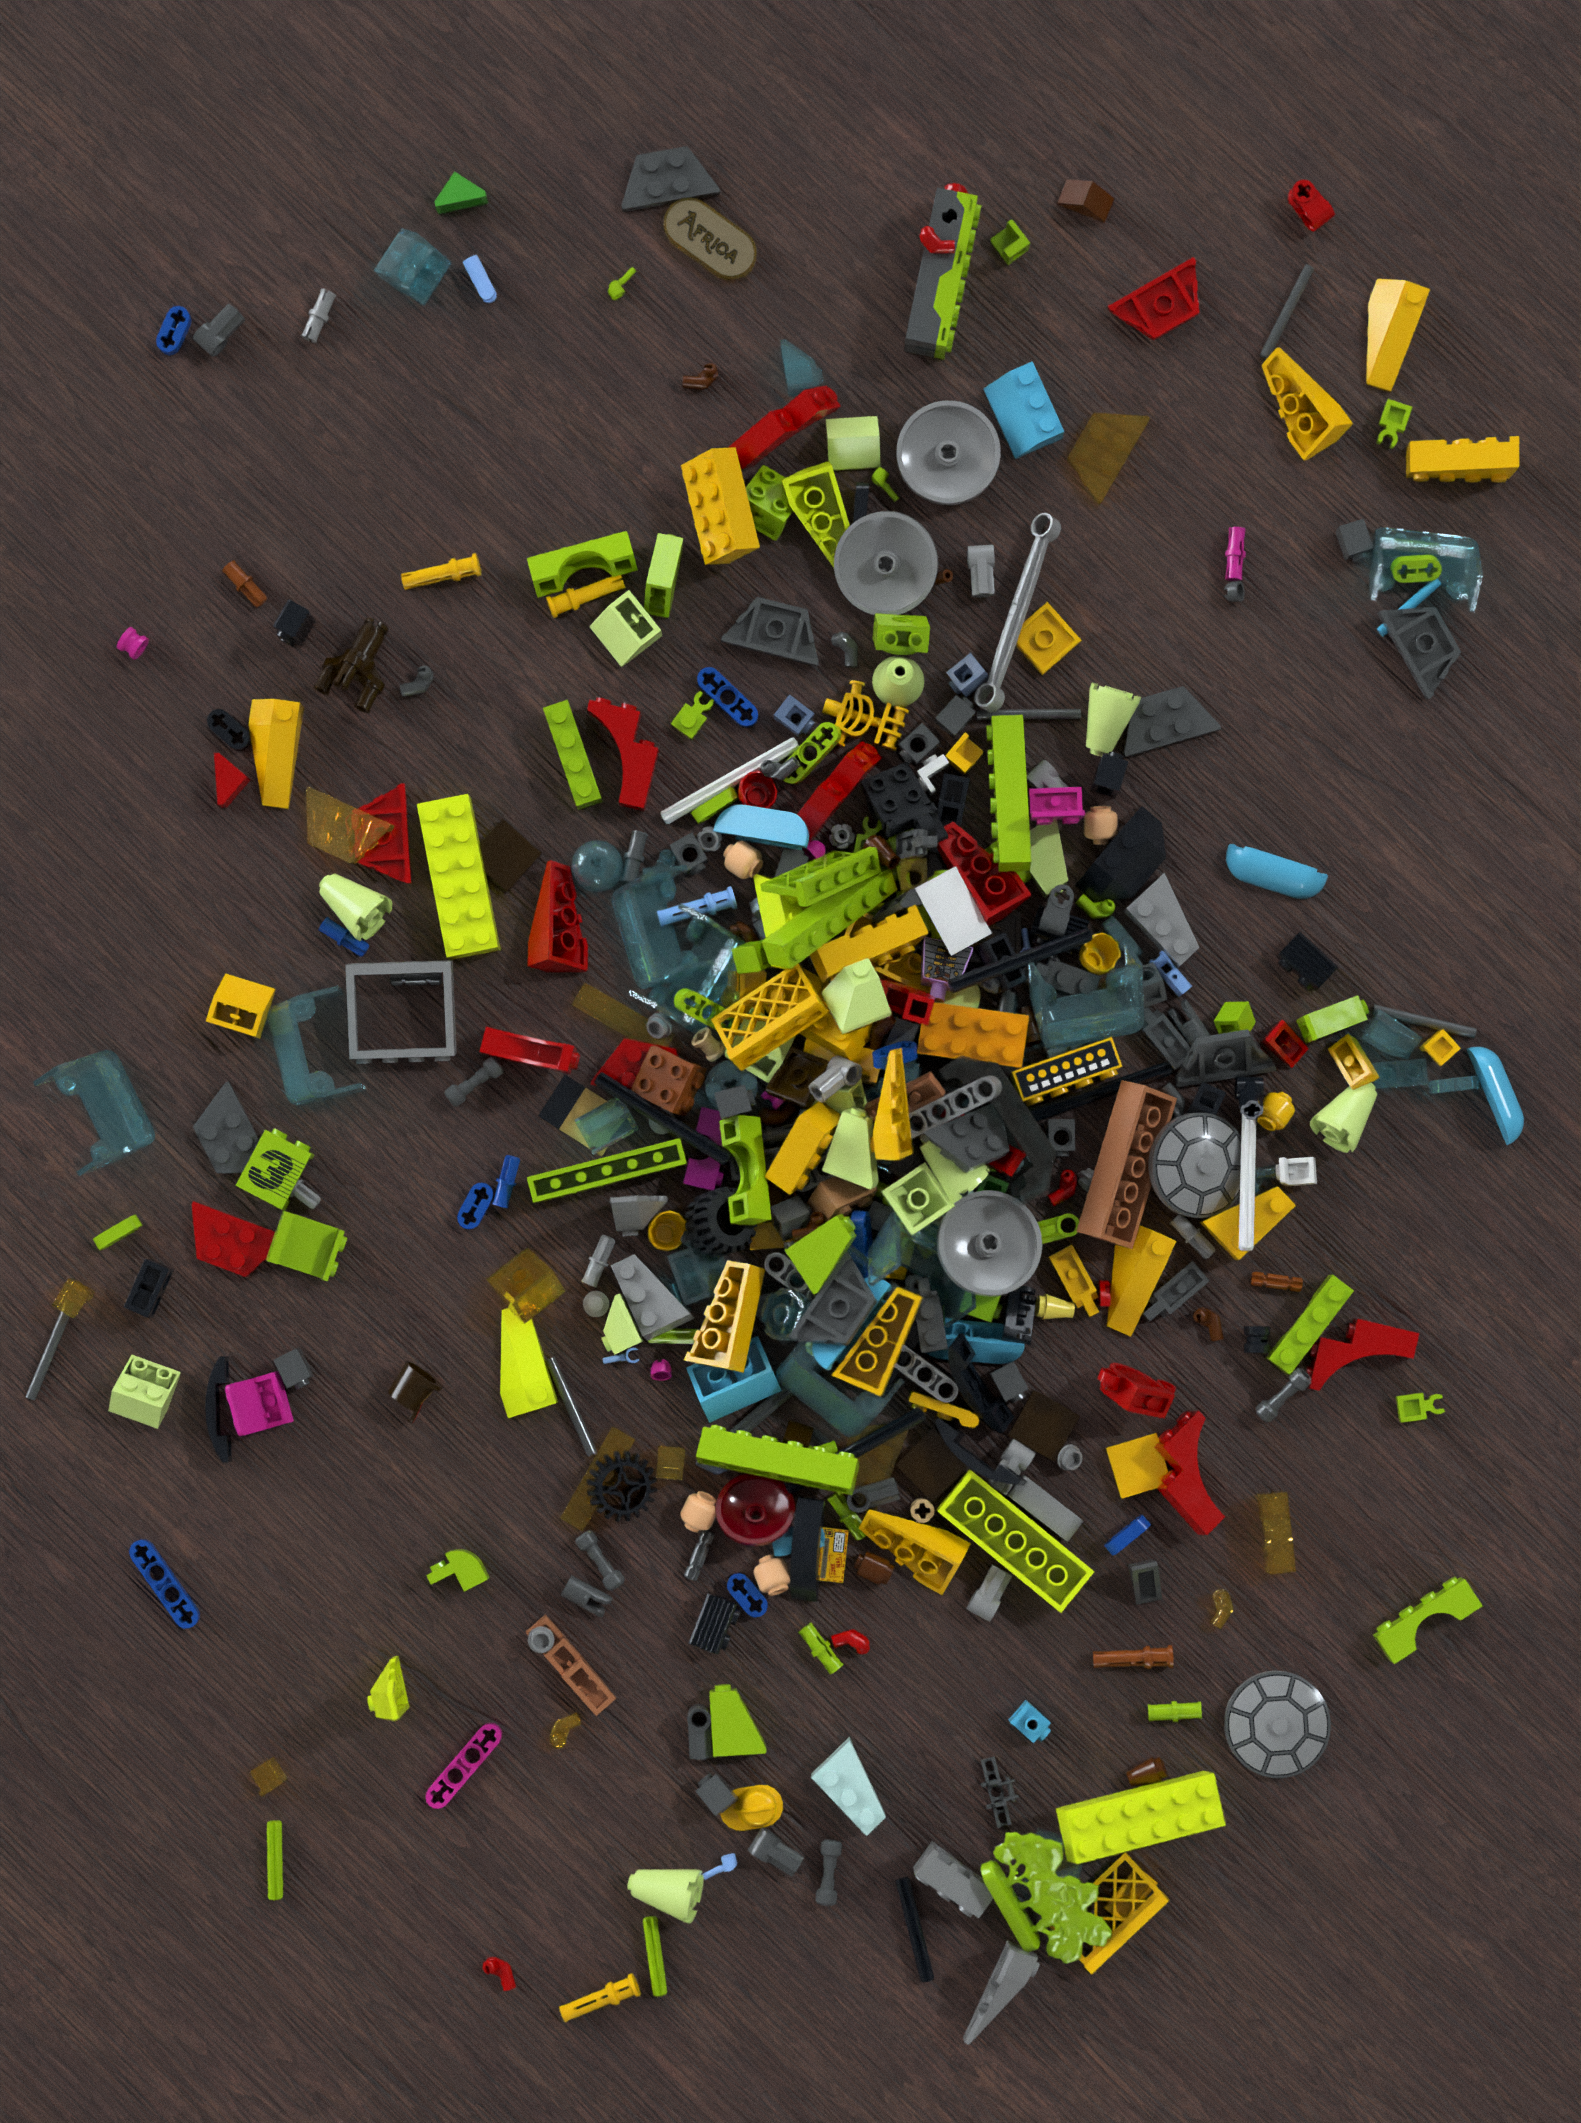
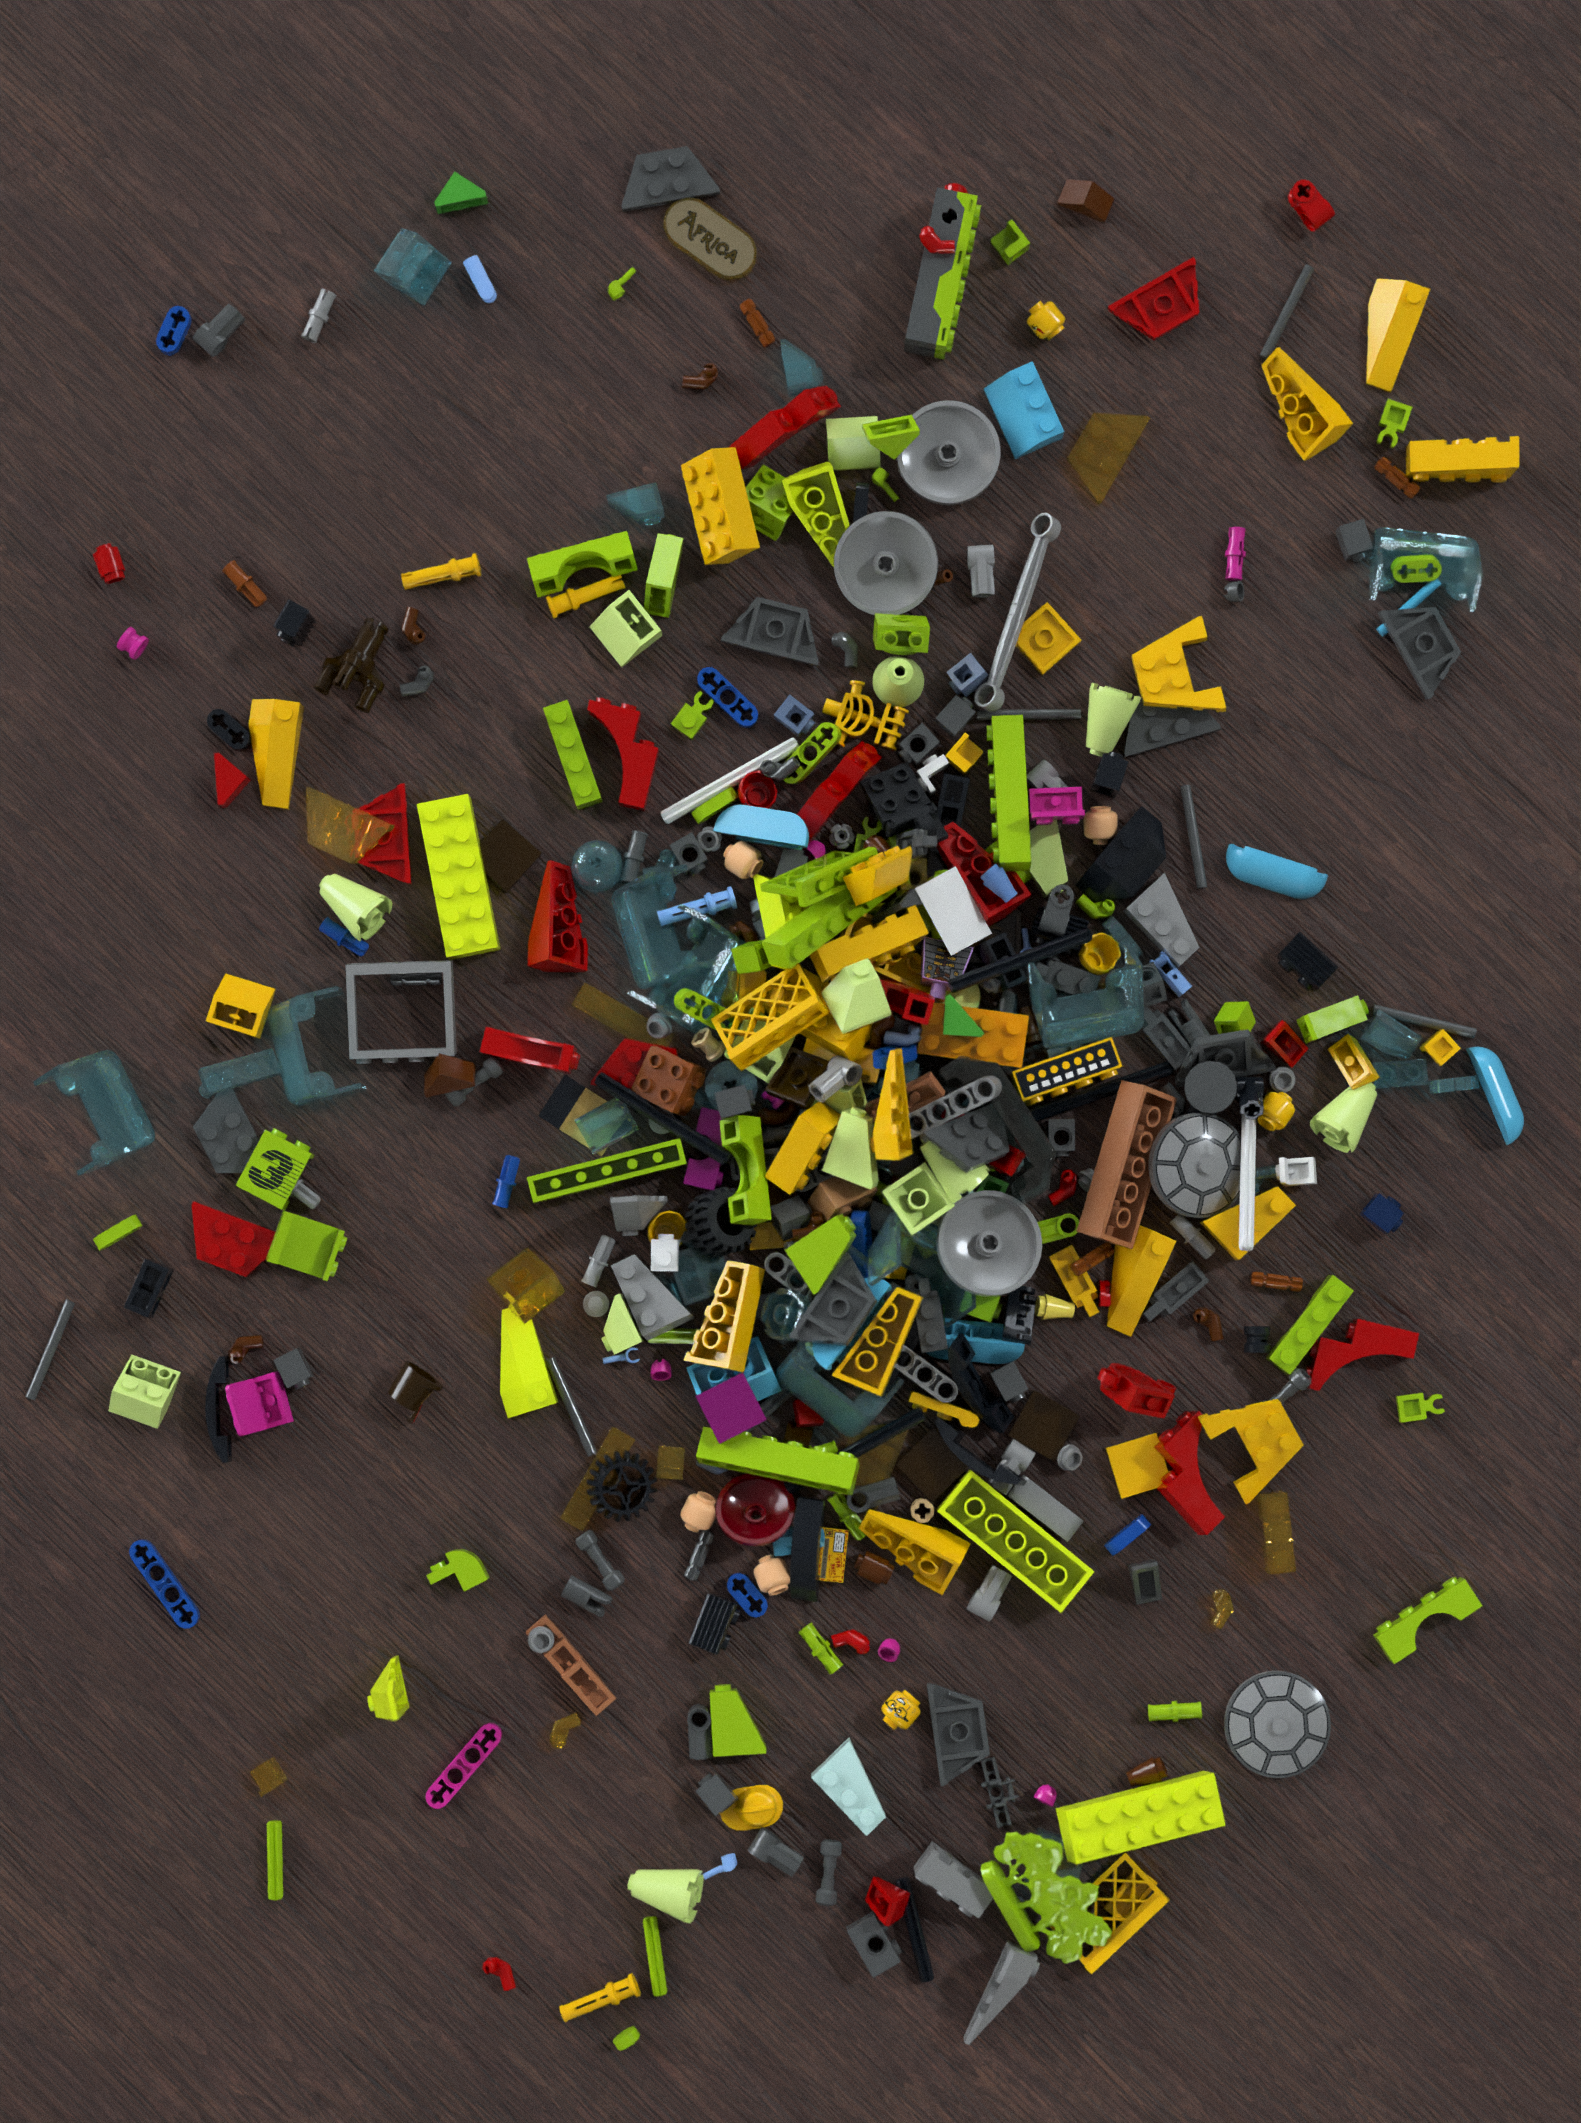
clear yellow panel [52,1278,95,1318] -> none
blue beam [457,1183,494,1229] -> none
medium azure brick [1008,1700,1051,1743] -> none
dark orange pin [1093,1645,1174,1670] -> none
none -> red brick [93,543,126,584]
none -> clear light blue piece [198,1048,281,1098]
none -> reddish brown arm [228,1335,264,1364]
none -> reddish brown arm [401,607,425,645]
none -> reddish brown slope [424,1053,475,1098]
none -> clear light blue slope [606,482,665,525]
none -> lime tile [613,2026,640,2051]
none -> white bracket [651,1234,681,1271]
none -> magenta tile [695,1372,767,1444]
none -> dark orange axle [740,299,775,347]
none -> red tile [793,1400,825,1428]
none -> yellow slope [843,846,913,906]
none -> dark grey brick [846,1911,902,1978]
none -> lime slope [862,415,920,460]
none -> red slope [865,1876,911,1926]
none -> dark pink hinge [878,1638,900,1662]
none -> yellow head [881,1690,920,1730]
none -> sand blue arm [884,1025,923,1047]
none -> dark grey wing [926,1683,990,1786]
none -> bright green slope [943,993,985,1037]
none -> medium blue cone [980,864,1018,903]
none -> yellow head [1027,300,1065,340]
none -> dark pink hinge [1033,1785,1057,1807]
none -> dark orange axle [1070,1242,1114,1276]
none -> yellow wing [1131,616,1226,712]
none -> dark grey bar [1180,785,1207,889]
none -> dark grey tile [1184,1061,1237,1113]
none -> yellow wing [1198,1399,1304,1504]
none -> light grey plate [1269,1067,1295,1093]
none -> dark blue brick [1359,1193,1404,1234]
none -> dark orange axle [1374,457,1420,499]

